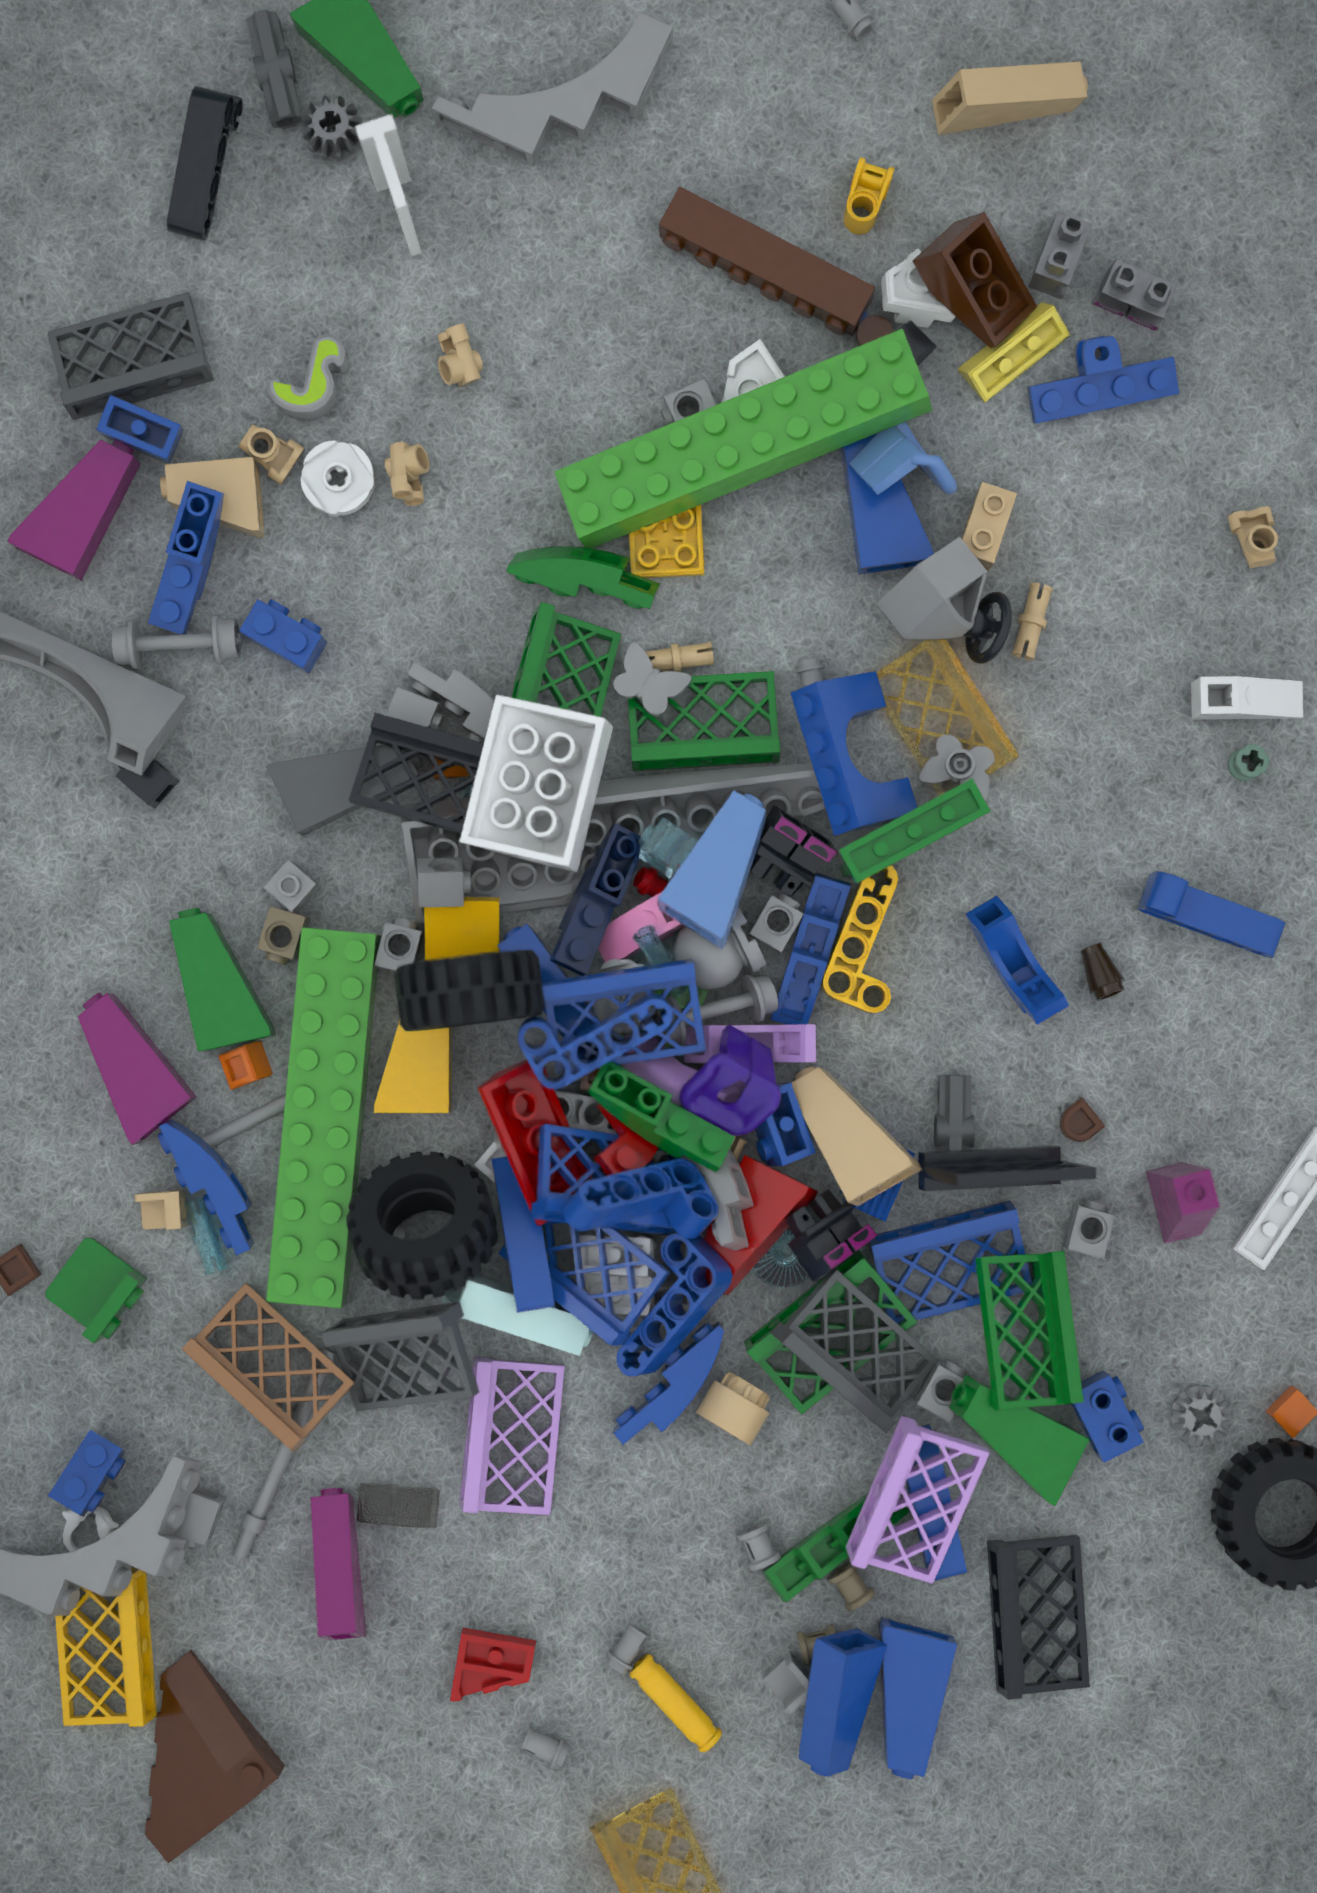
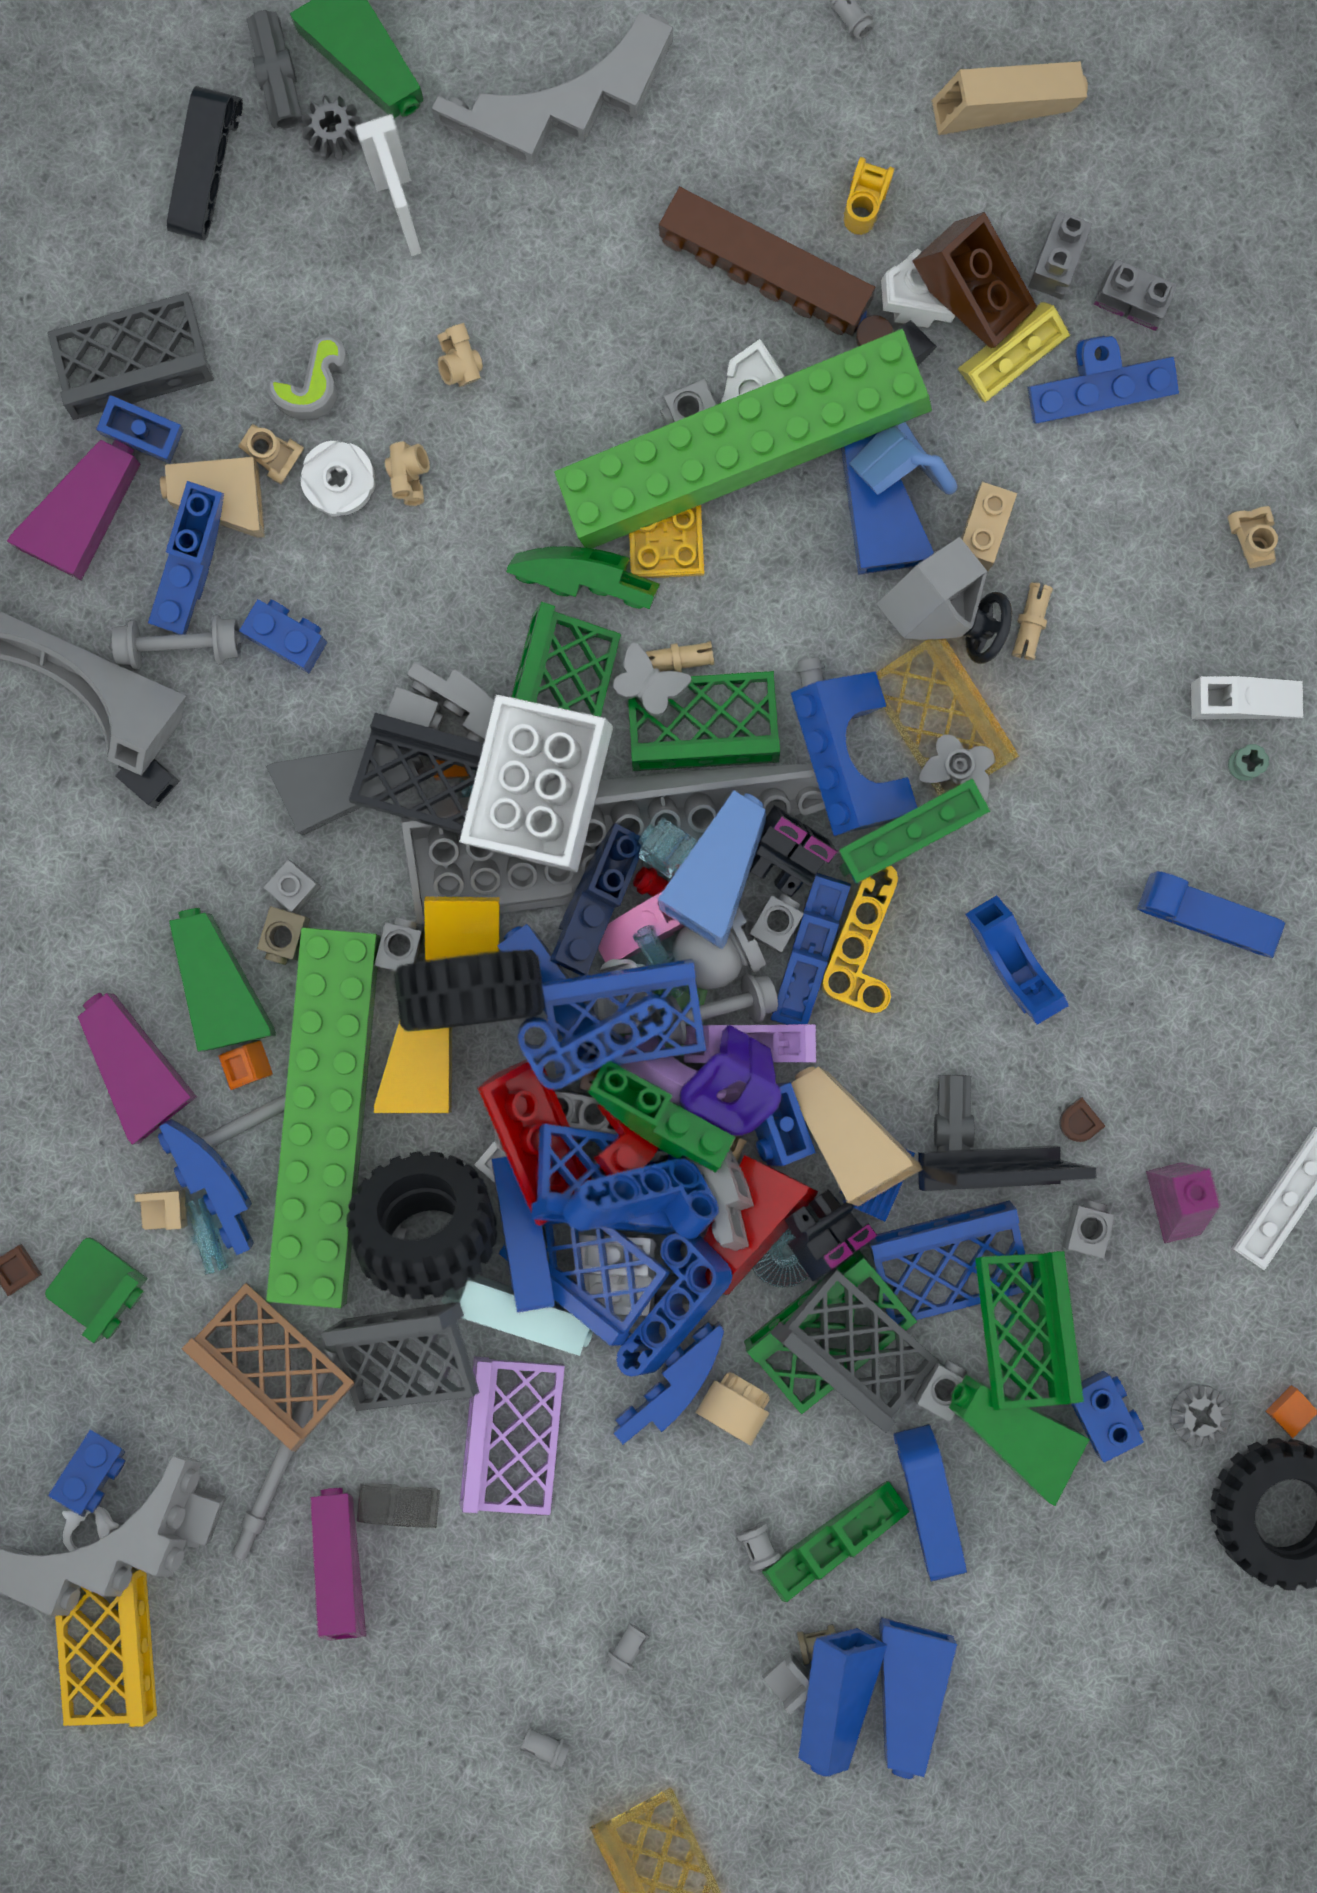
reddish brown slope [145,1650,285,1863] -> none
light grey brick [417,857,471,907] -> none
red wing [450,1627,536,1702] -> none
yellow axle [629,1654,722,1753] -> none
dark tan bush [827,1562,875,1611] -> none
lavender fence [846,1416,990,1584] -> none
black fence [987,1535,1090,1700] -> none
dark brown cone [1081,943,1125,1001] -> none

